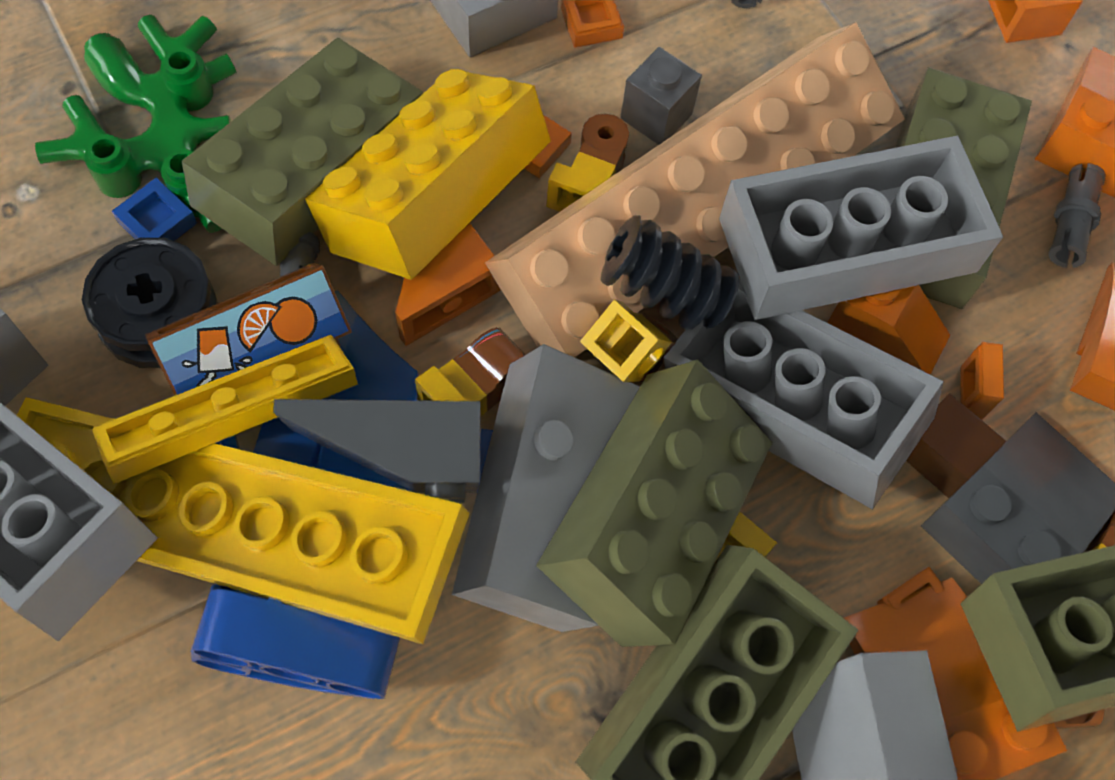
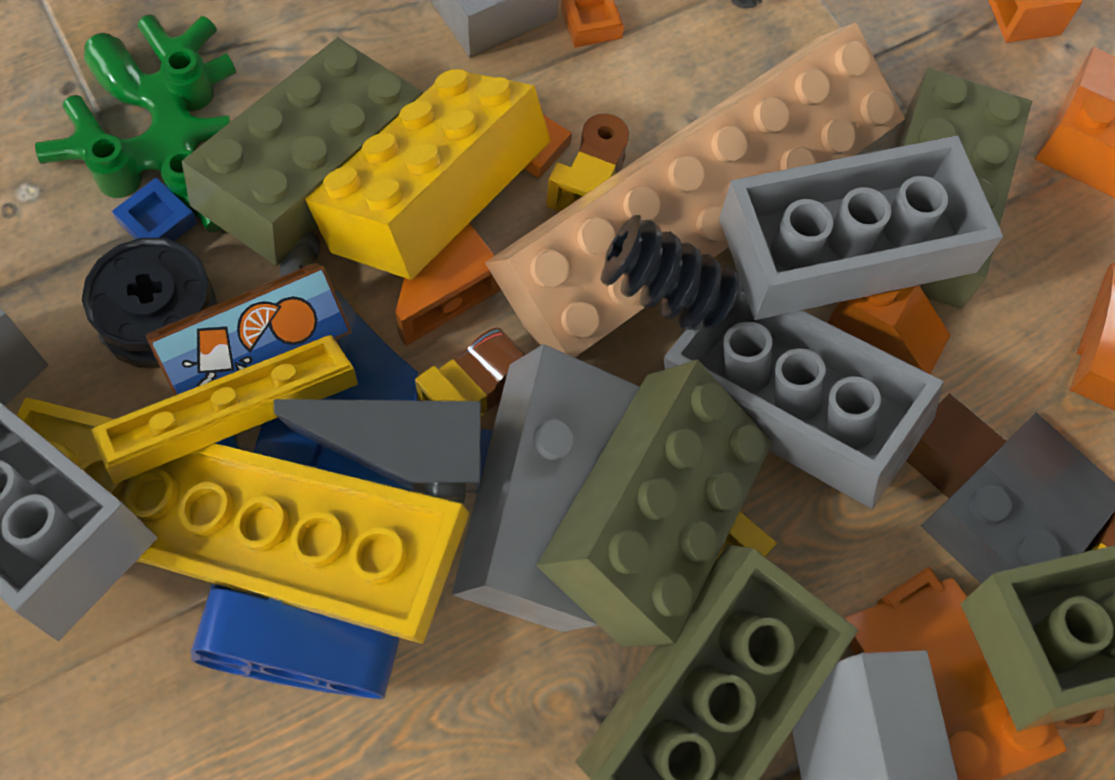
yellow leg [580,299,678,382] -> none
flat silver brick [620,47,702,145] -> none
orange tile [960,342,1004,420] -> none
dark grey pin [1049,164,1106,268] -> none

